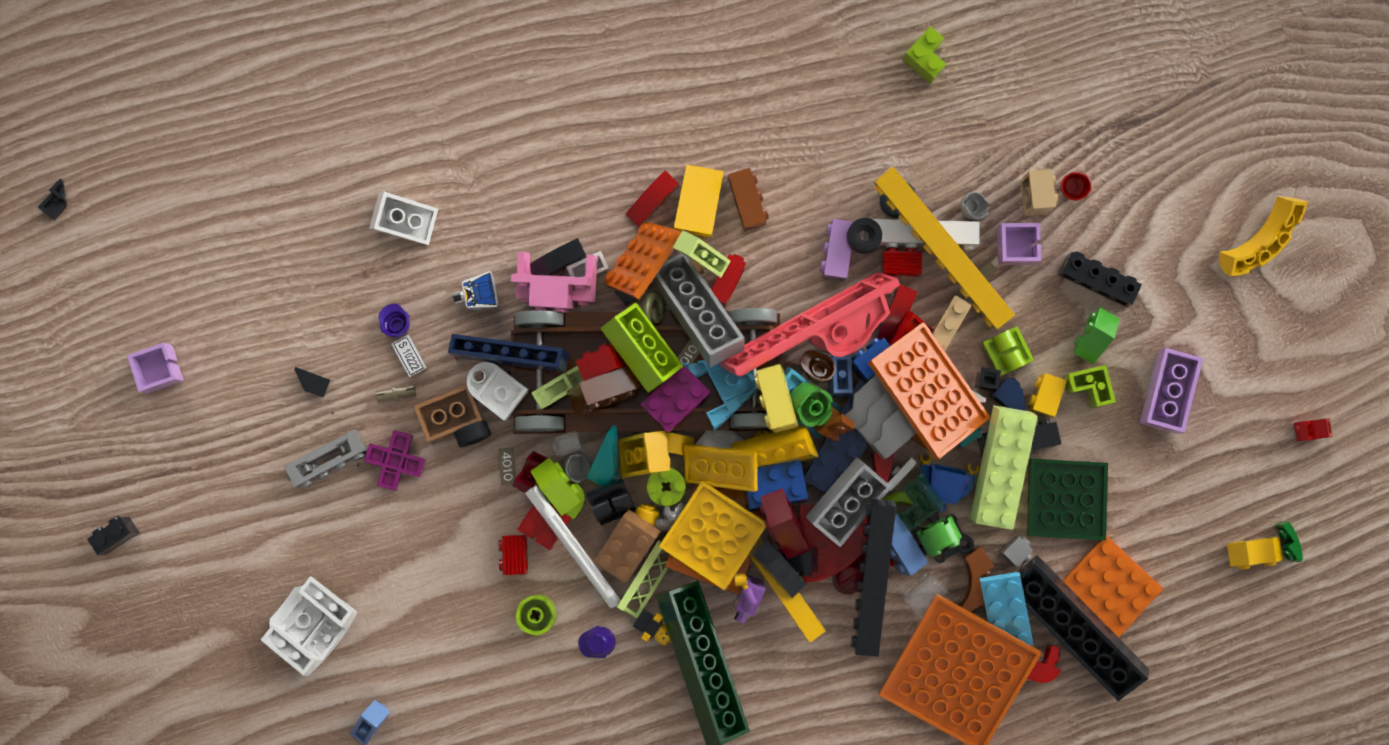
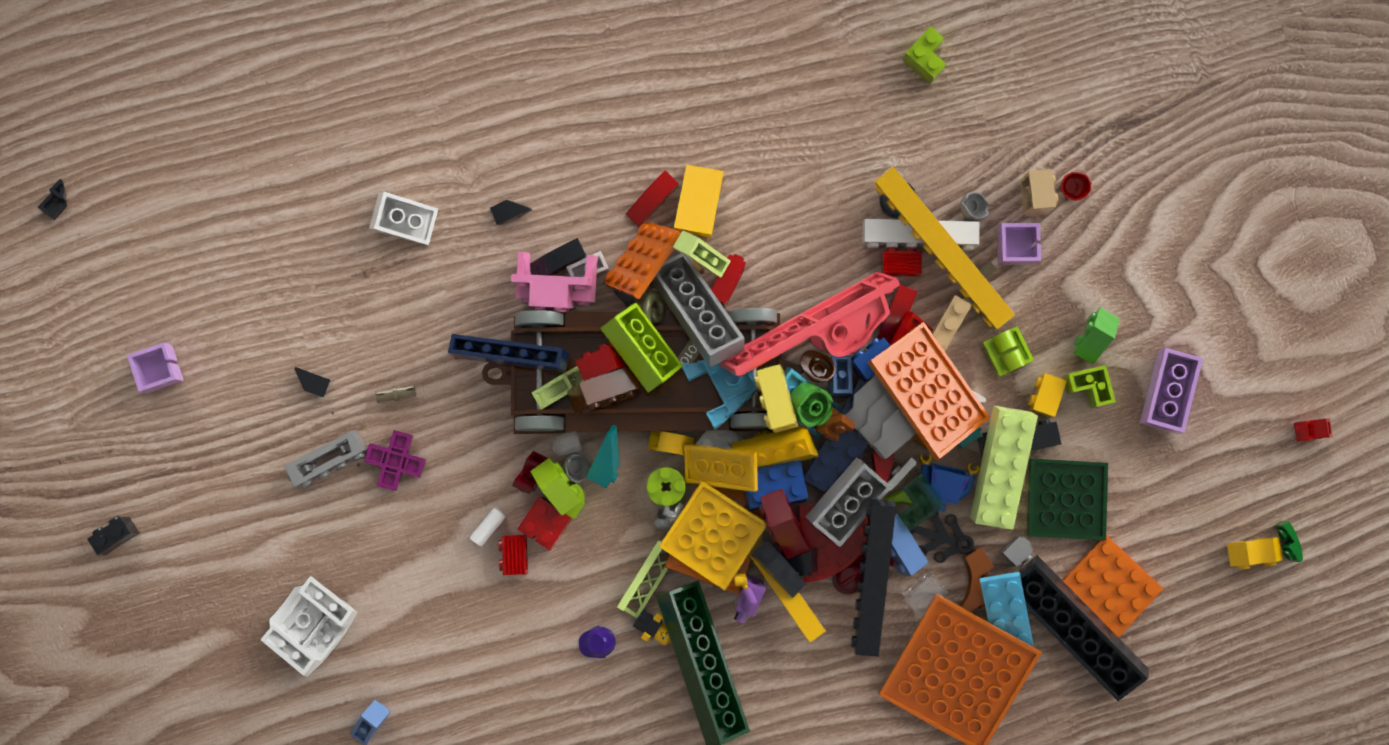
dark purple hat [378,303,410,338] -> none
white tile [391,335,427,378] -> none
medium nougat brick [414,385,485,443] -> none
torso [453,271,500,310] -> none
black tyre [454,420,491,448] -> none
white plate [467,362,529,421] -> none
dark tan sticker [498,447,516,485] -> none
lime brick [515,594,557,635] -> none
white piece [526,486,620,608] -> none
black plate [586,478,636,526] -> none
medium nougat brick [594,509,661,584] -> none
yellow brick [618,431,671,478] -> none
yellow head [635,503,660,527] -> none
magenta plate [641,364,711,433] -> none
dark orange brick [728,168,769,232] -> none
lavender brick [820,219,853,281] -> none
black tyre [847,218,883,254] -> none
bright green brick [916,515,962,557] -> none
black brick [975,367,1001,391] -> none
dark blue slope [990,377,1025,411] -> none
red brick [1027,644,1061,683] -> none
black brick [1058,251,1142,307] -> none
yellow brick [1219,196,1308,276] -> none
none -> white brick [470,507,507,547]
none -> black slope [490,200,532,225]

